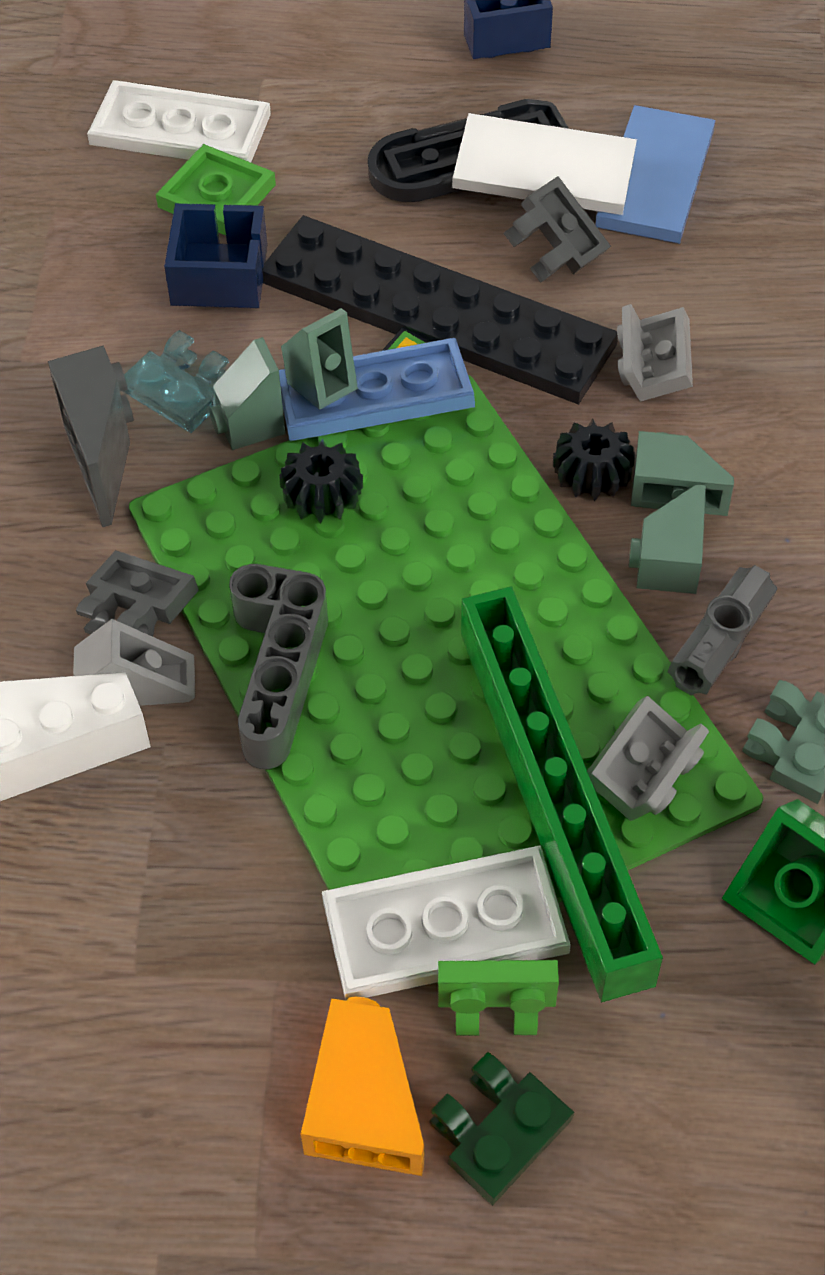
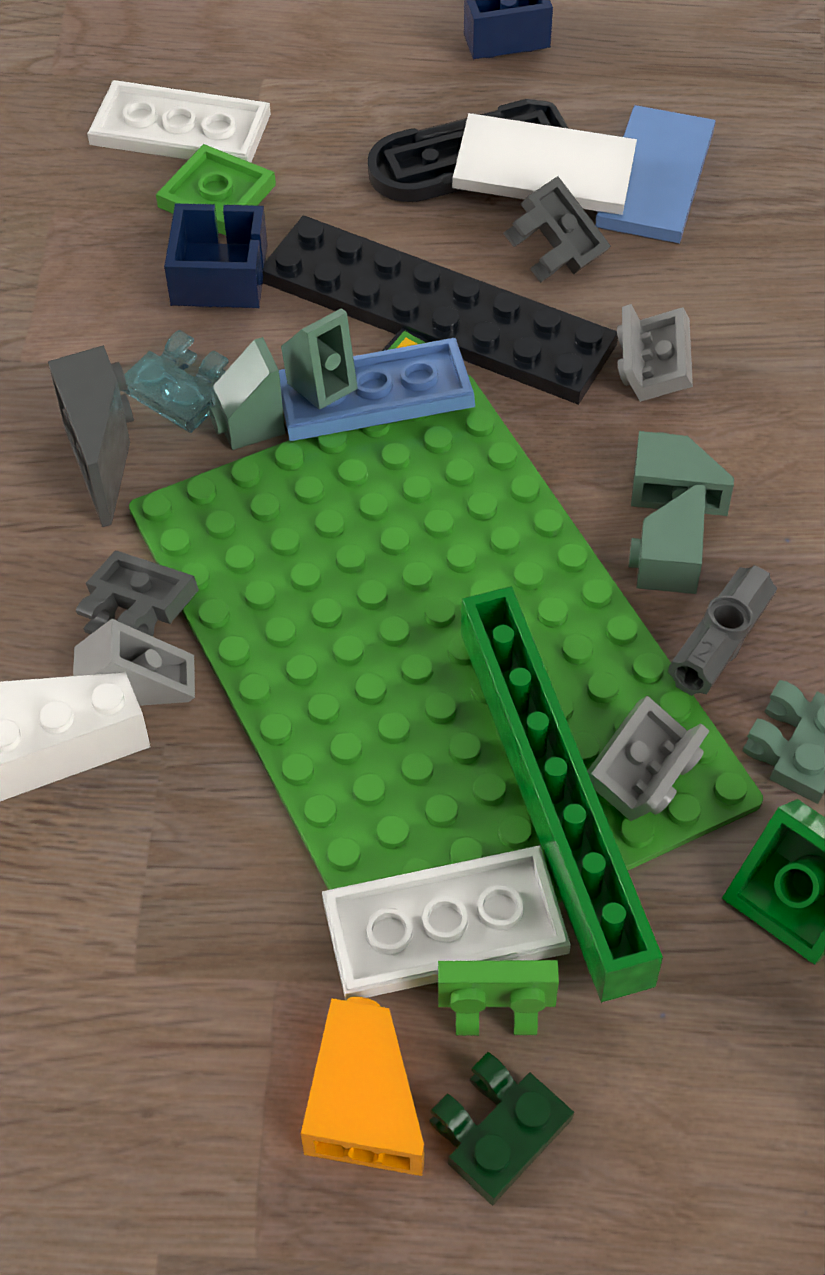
dark grey beam [229,564,328,769] -> none
black gear [279,439,363,524] -> none
black gear [553,418,635,501] -> none

